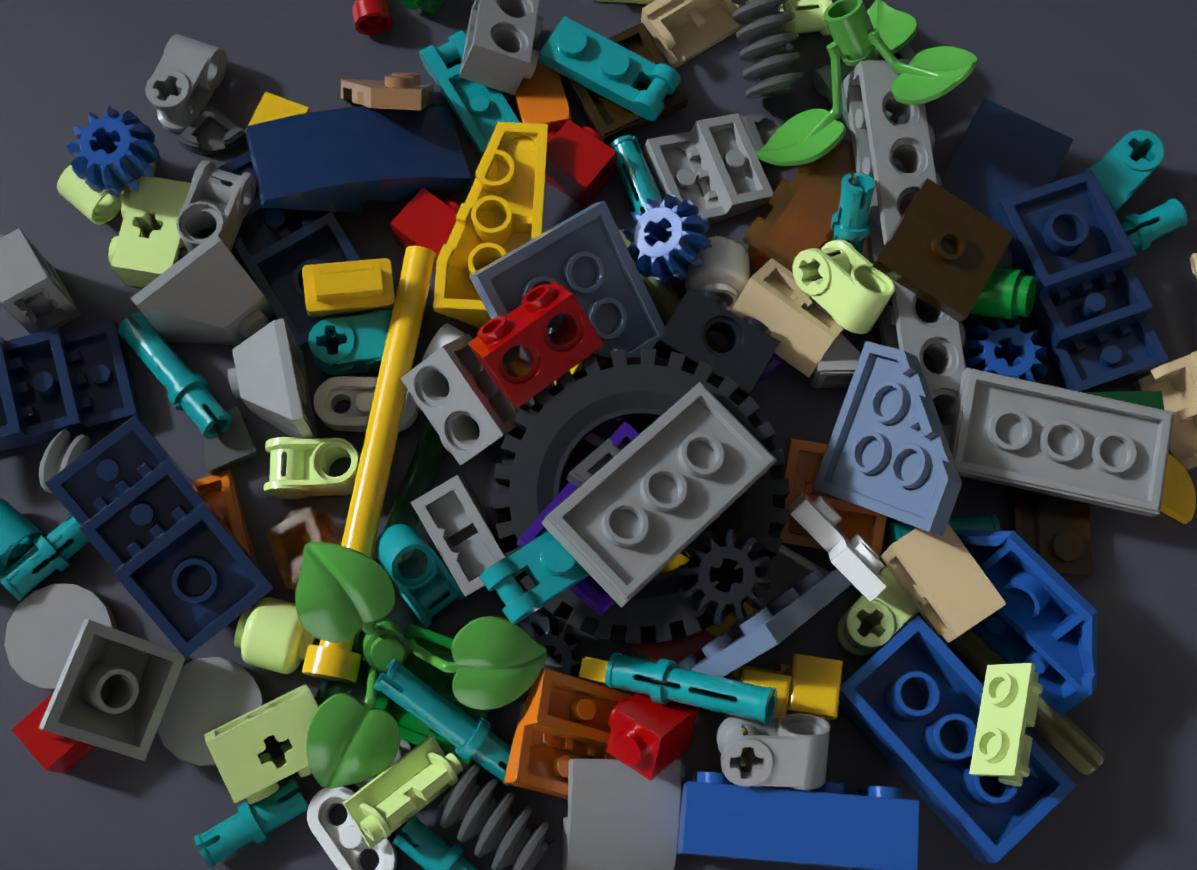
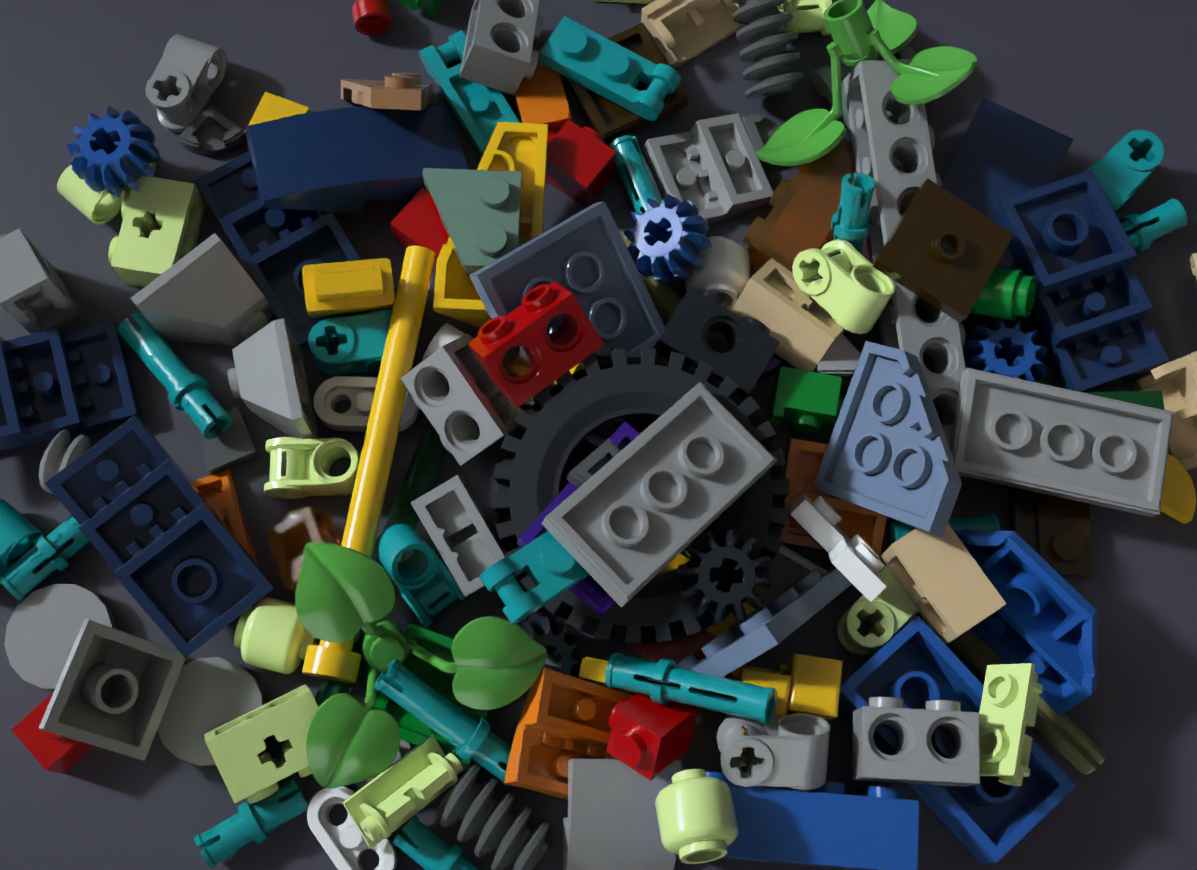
light grey piece [176,160,256,252] -> none
none -> sand green wing [422,168,523,273]
none -> yellowish green head [655,769,738,864]
none -> green brick [768,366,846,434]
none -> light grey brick [852,697,980,787]

